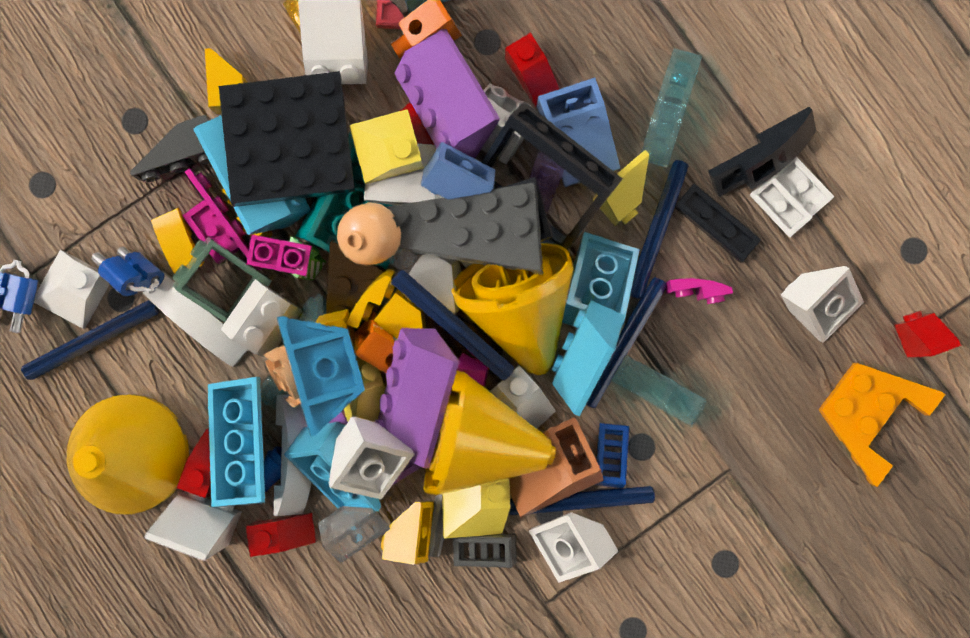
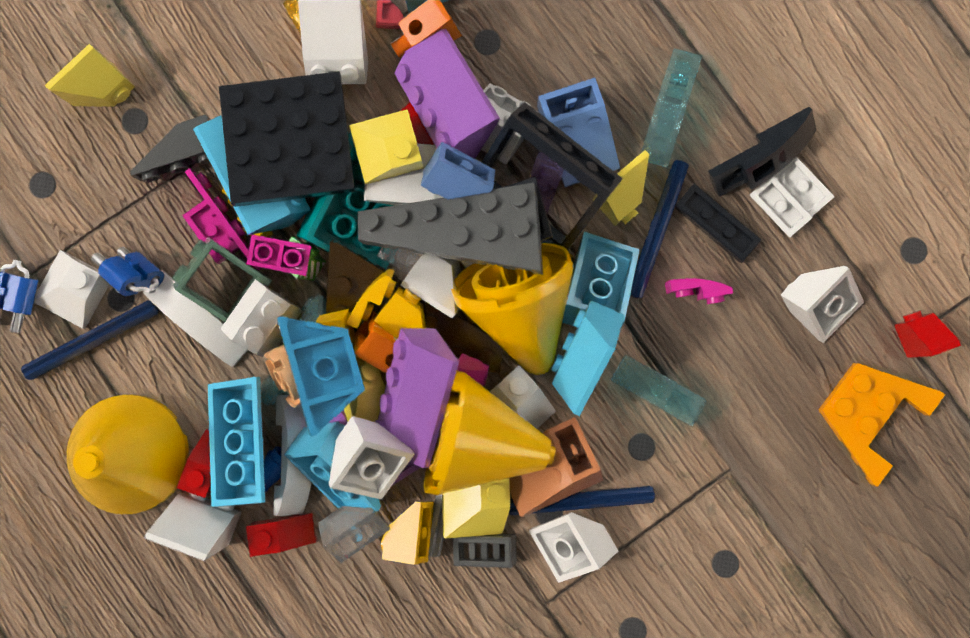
yellow slope [151,207,204,274] -> none
yellow slope [205,48,248,114] -> none
light nougat cylinder [337,202,401,266] -> none
dark blue axle [391,270,514,381] -> none
red slope [505,32,559,107] -> none
dark blue axle [586,277,667,408] -> none
blue slope [595,423,629,488] -> none
none -> light yellow slope [45,44,135,107]

